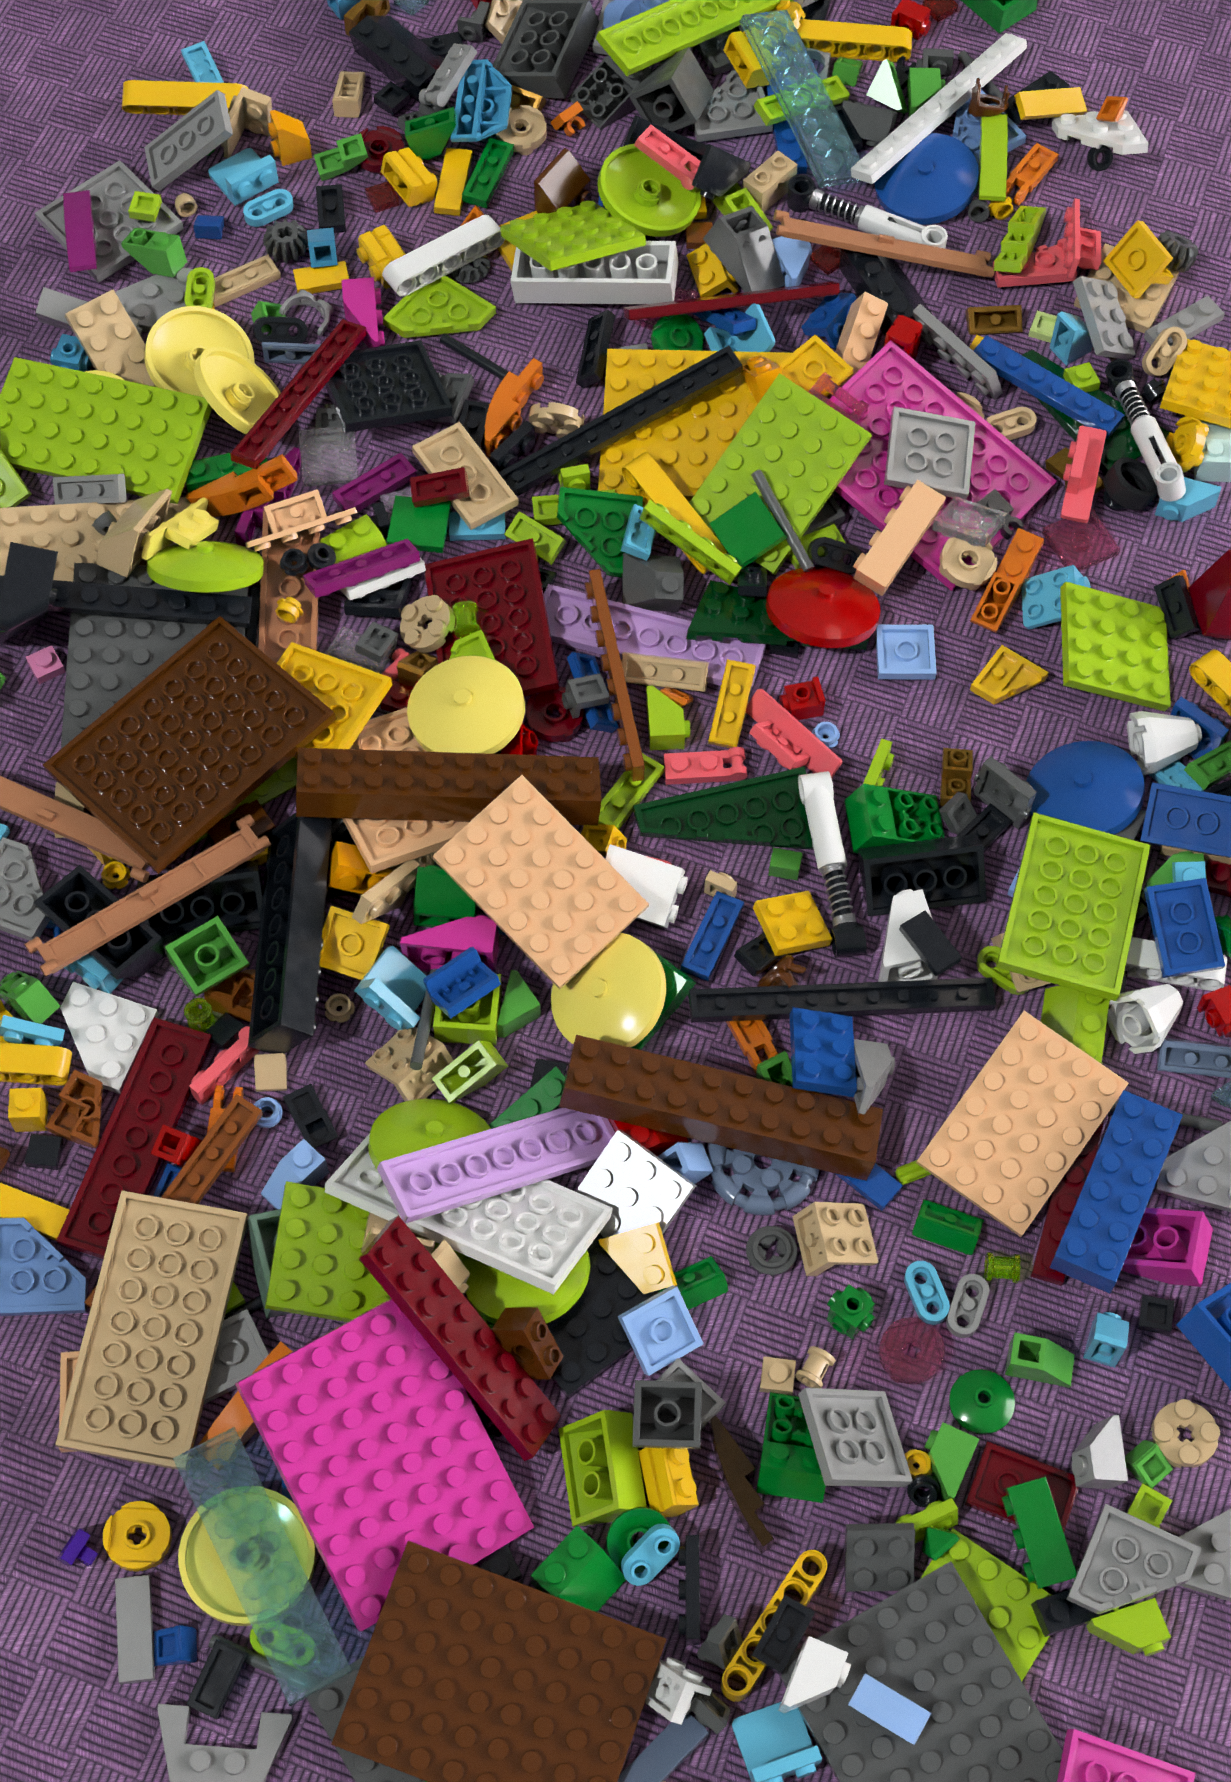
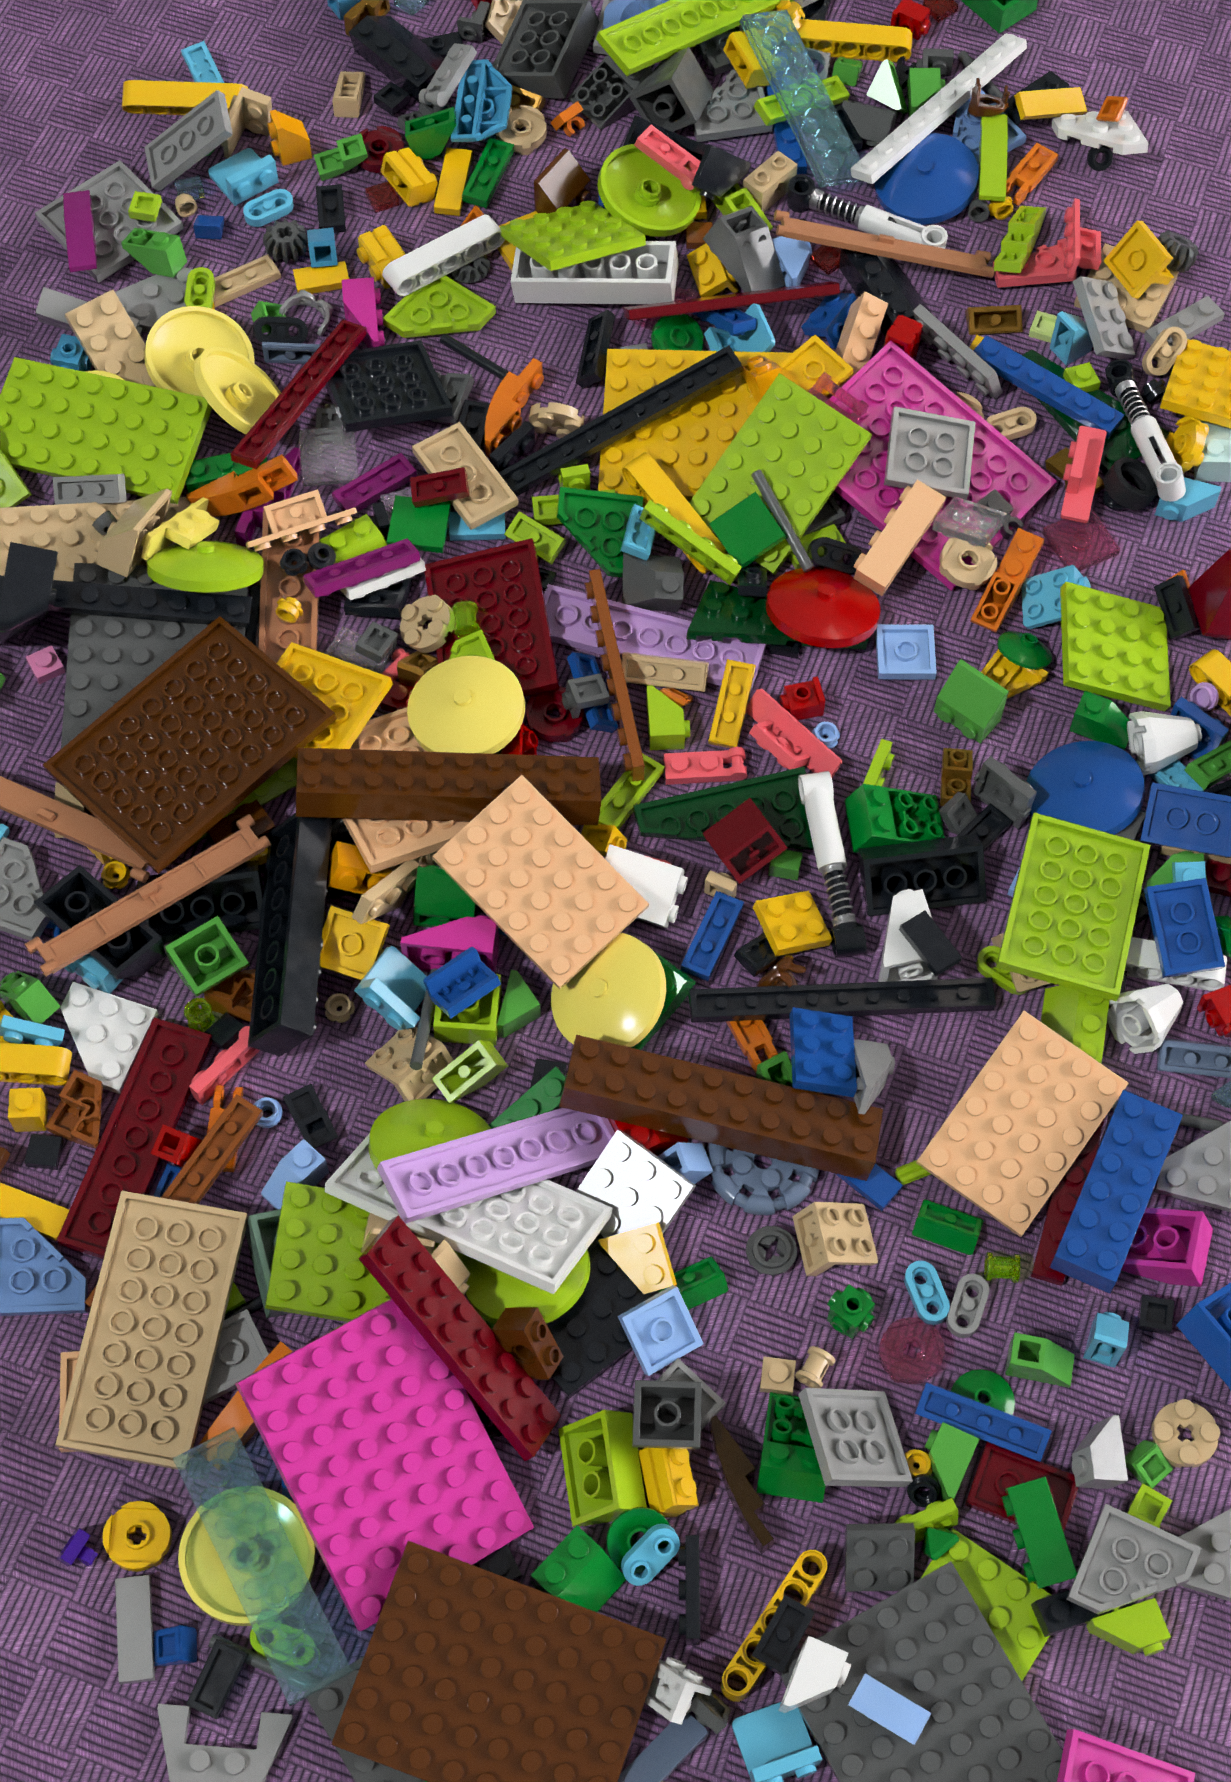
tan slope [254,1053,287,1092] -> none
dark grey bracket [697,1614,743,1670] -> none
none -> clear light blue slope [174,175,205,199]
none -> dark red slope [702,797,788,884]
none -> blue plate [914,1382,1052,1462]
none -> bright green slope [934,659,1009,744]
none -> green dish [997,631,1052,670]
none -> green slope [1069,691,1130,750]
none -> lavender plate [1190,682,1219,711]

